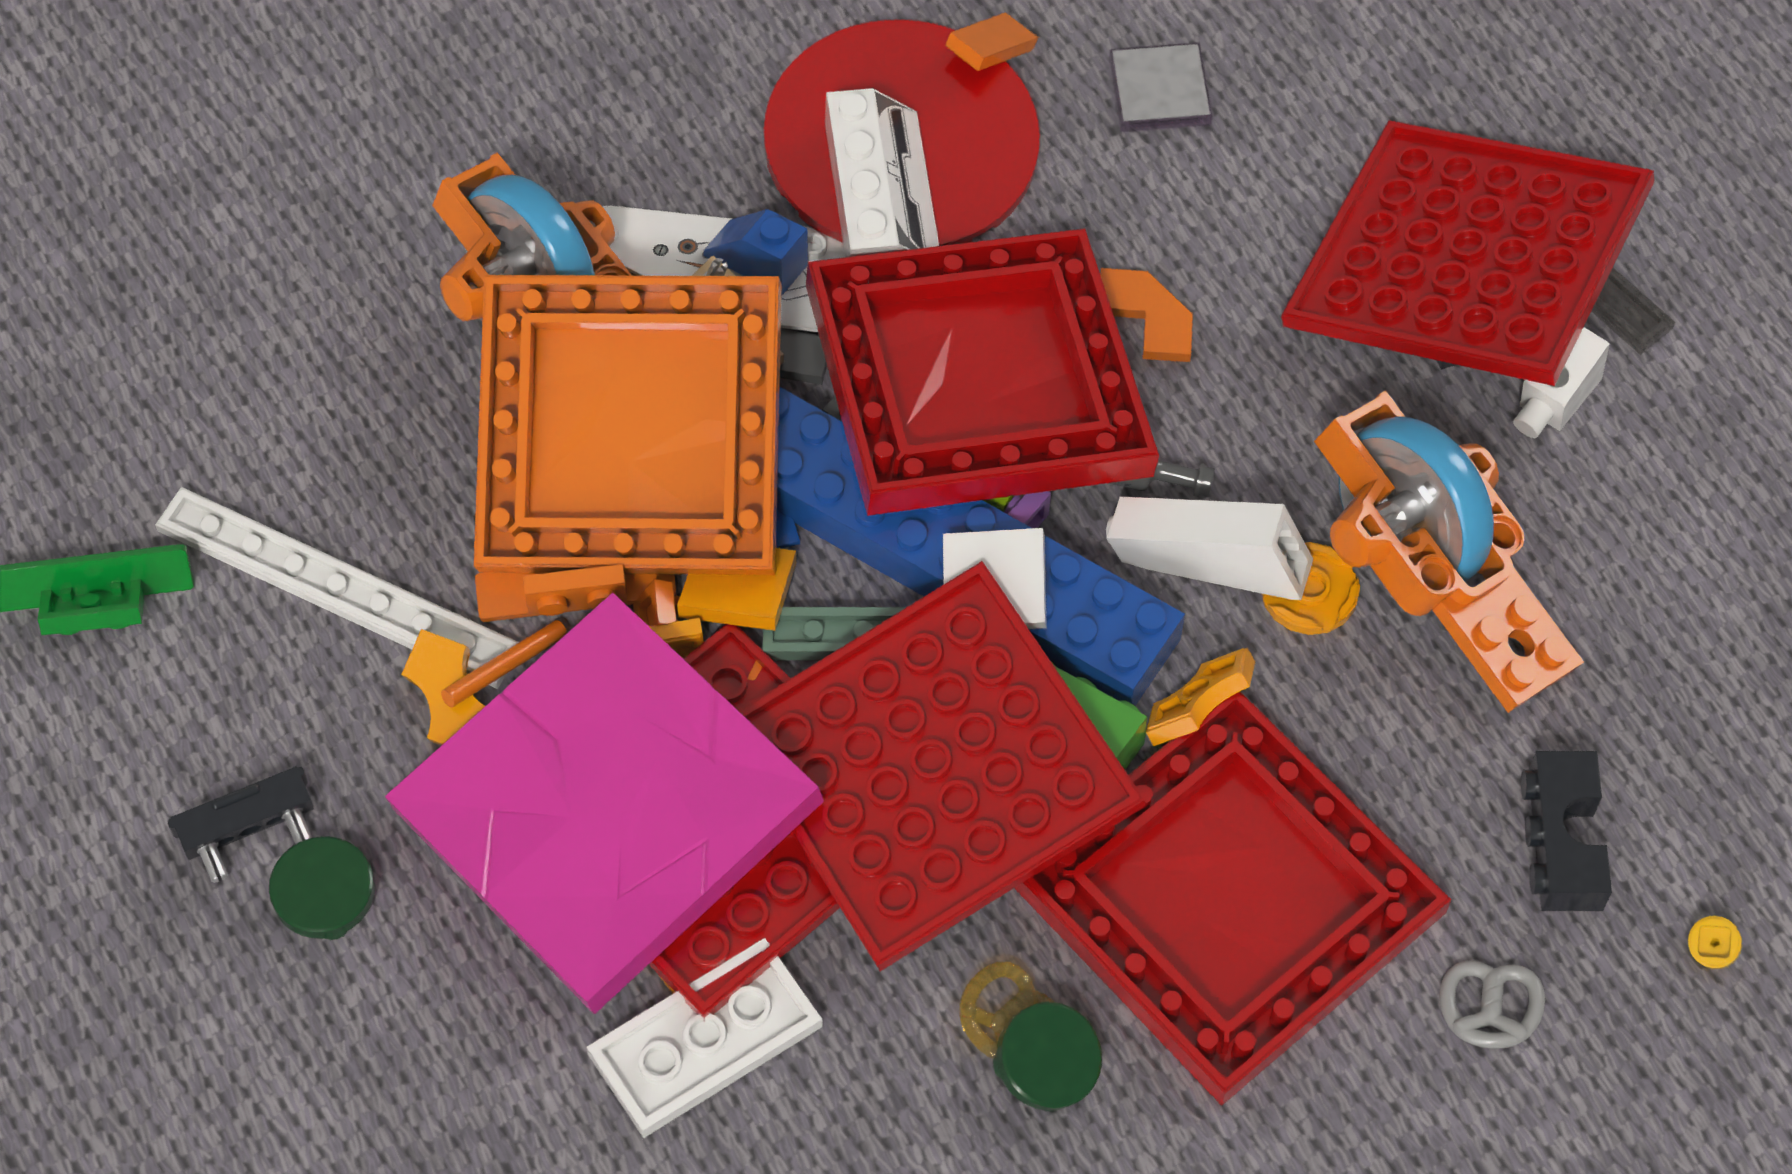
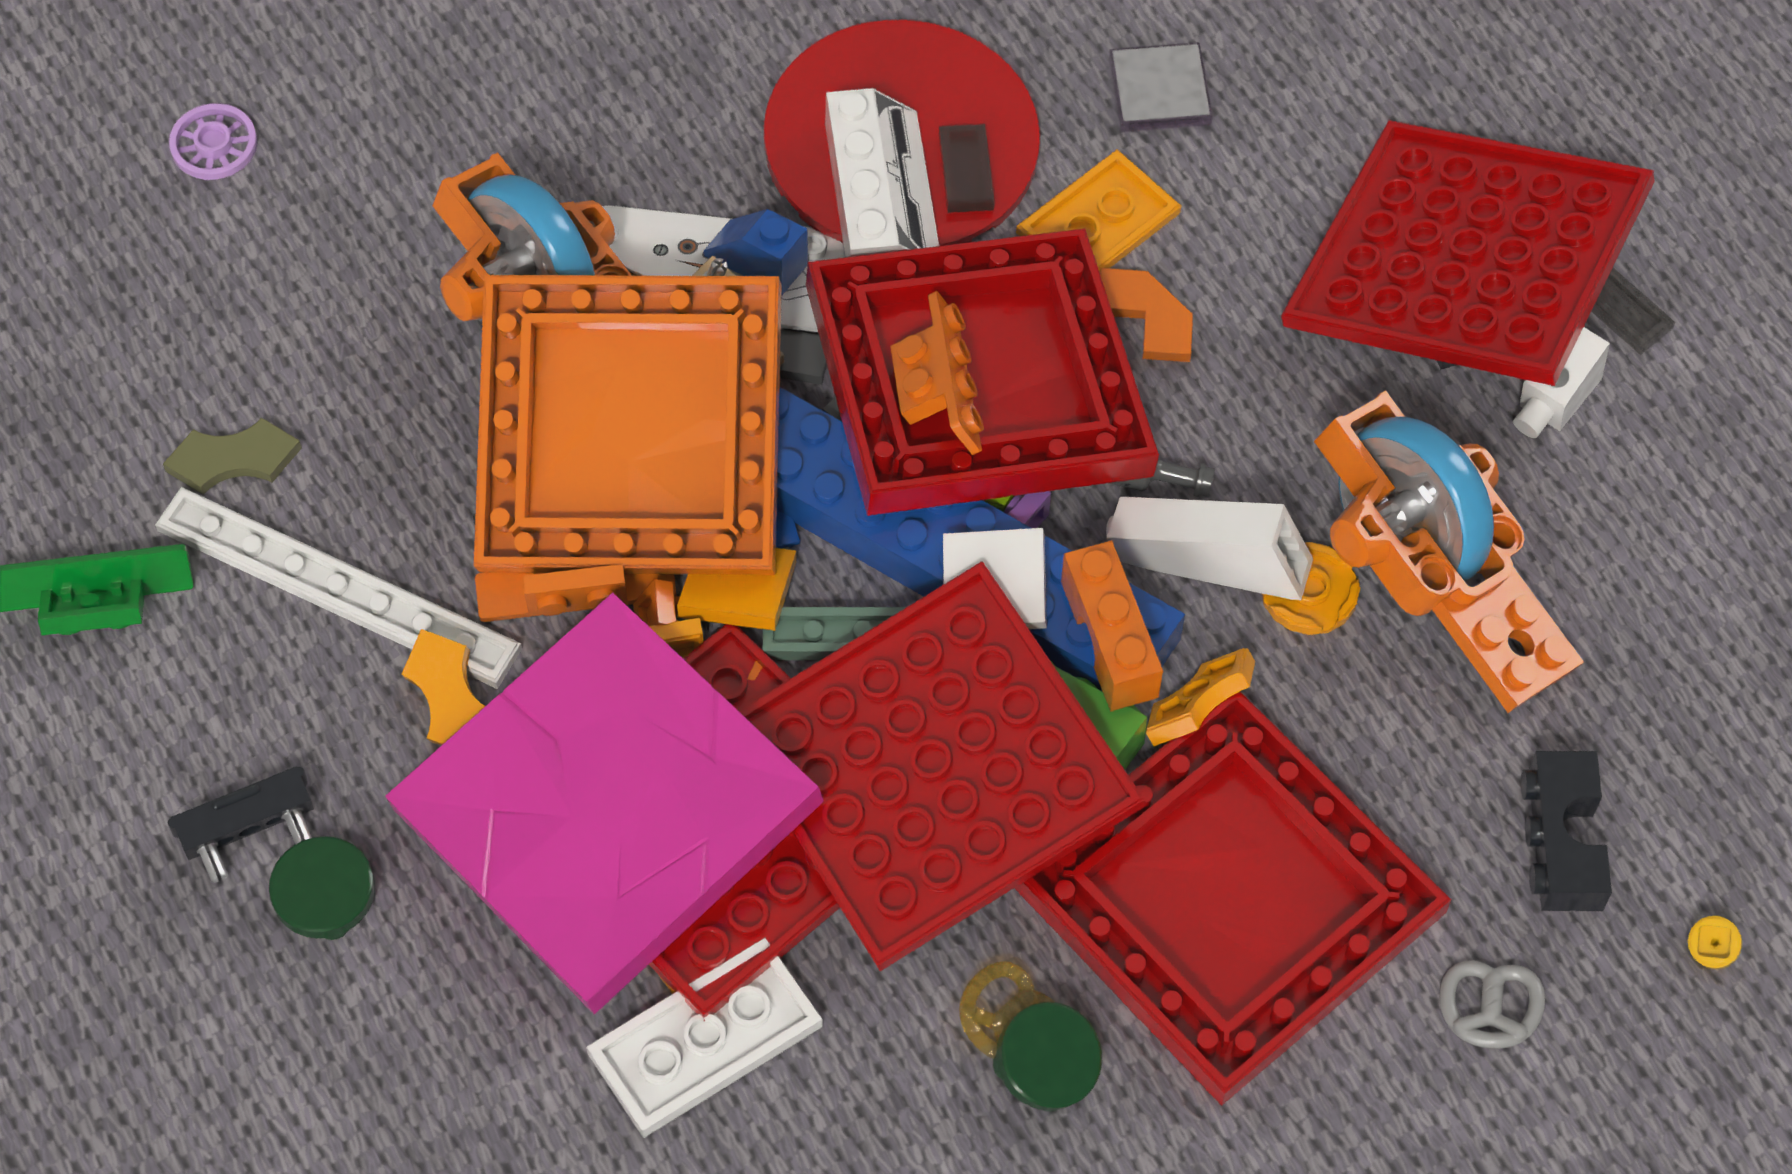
orange bar [441,620,567,708] -> none
orange tile [946,12,1038,71] -> none
none -> olive tile [163,417,302,495]
none -> lavender wheel [169,103,257,180]
none -> orange bracket [890,291,984,455]
none -> clear smoke tile [938,124,995,213]
none -> light orange tile [1016,149,1182,272]
none -> orange arch [1061,540,1163,712]

